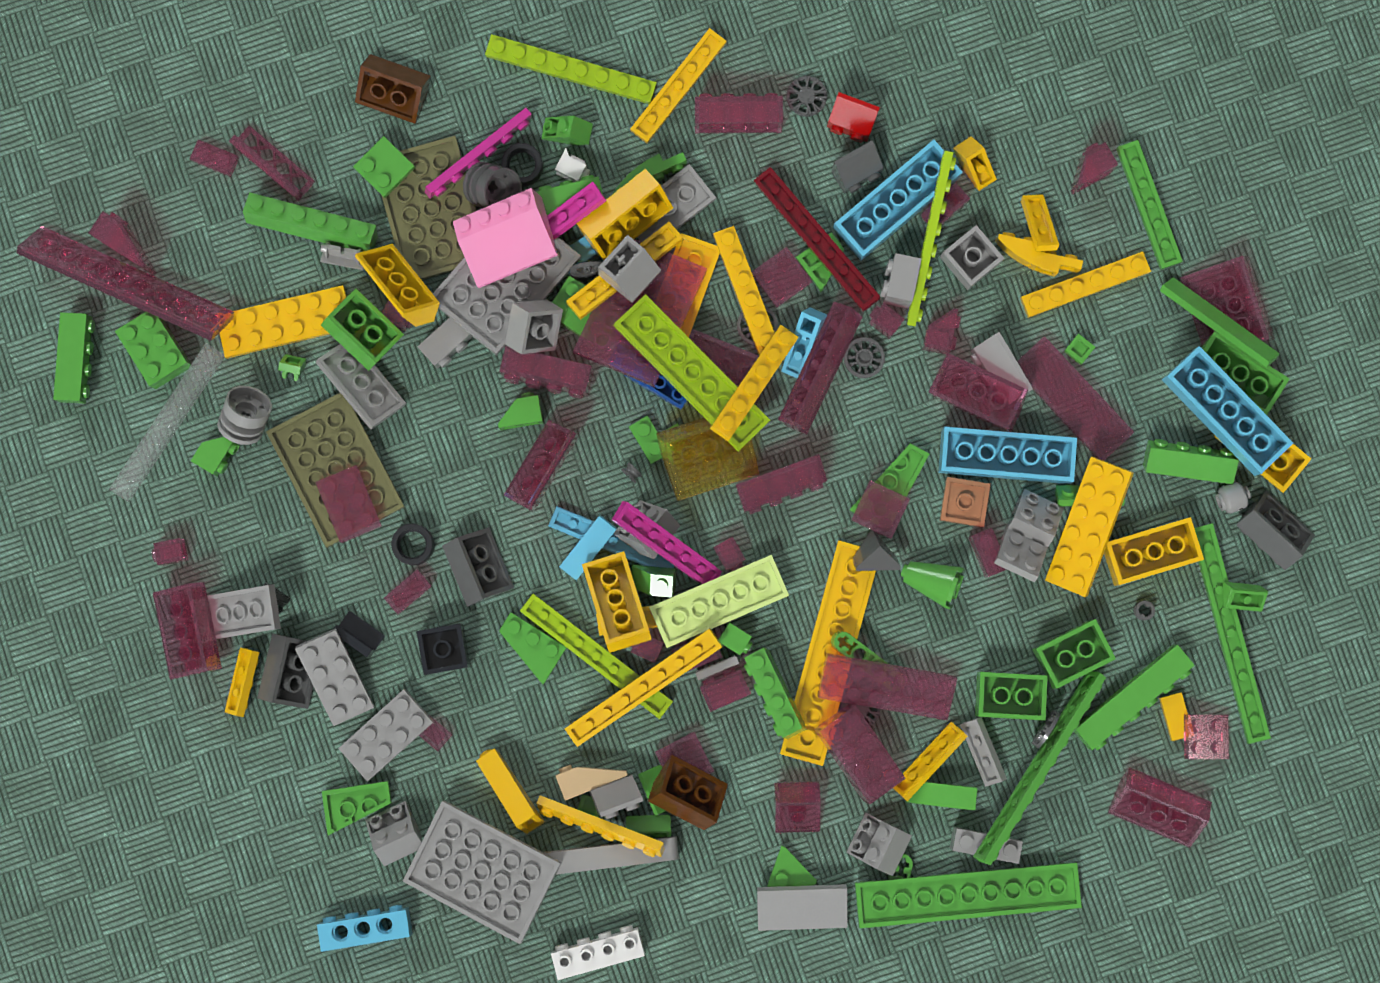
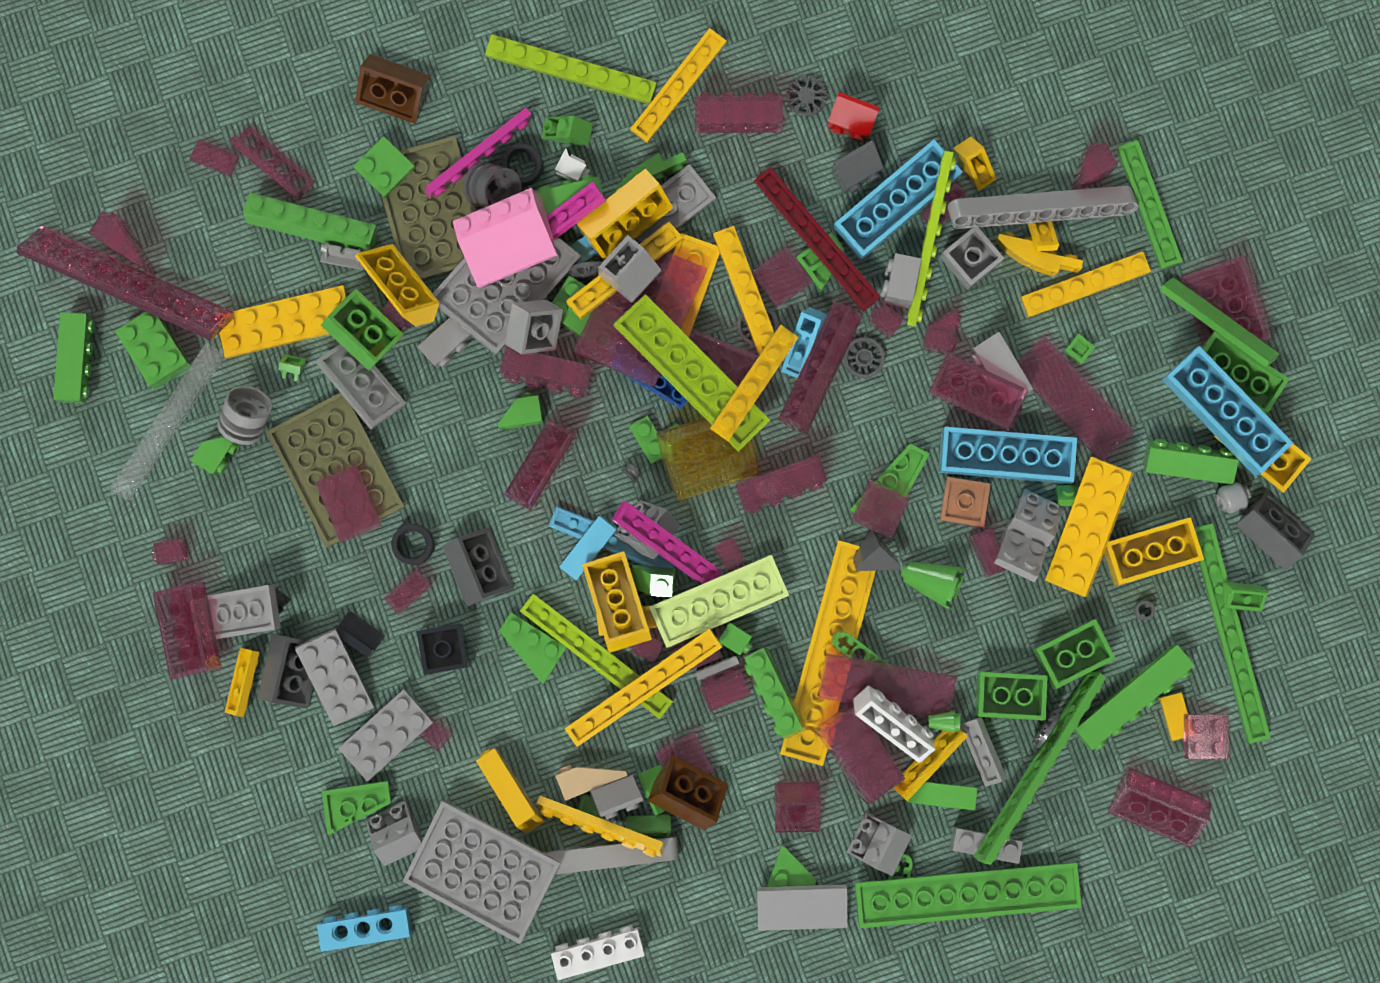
none -> white brick [853,685,935,763]
none -> bright green cone [929,711,960,733]
none -> light grey beam [947,186,1138,229]

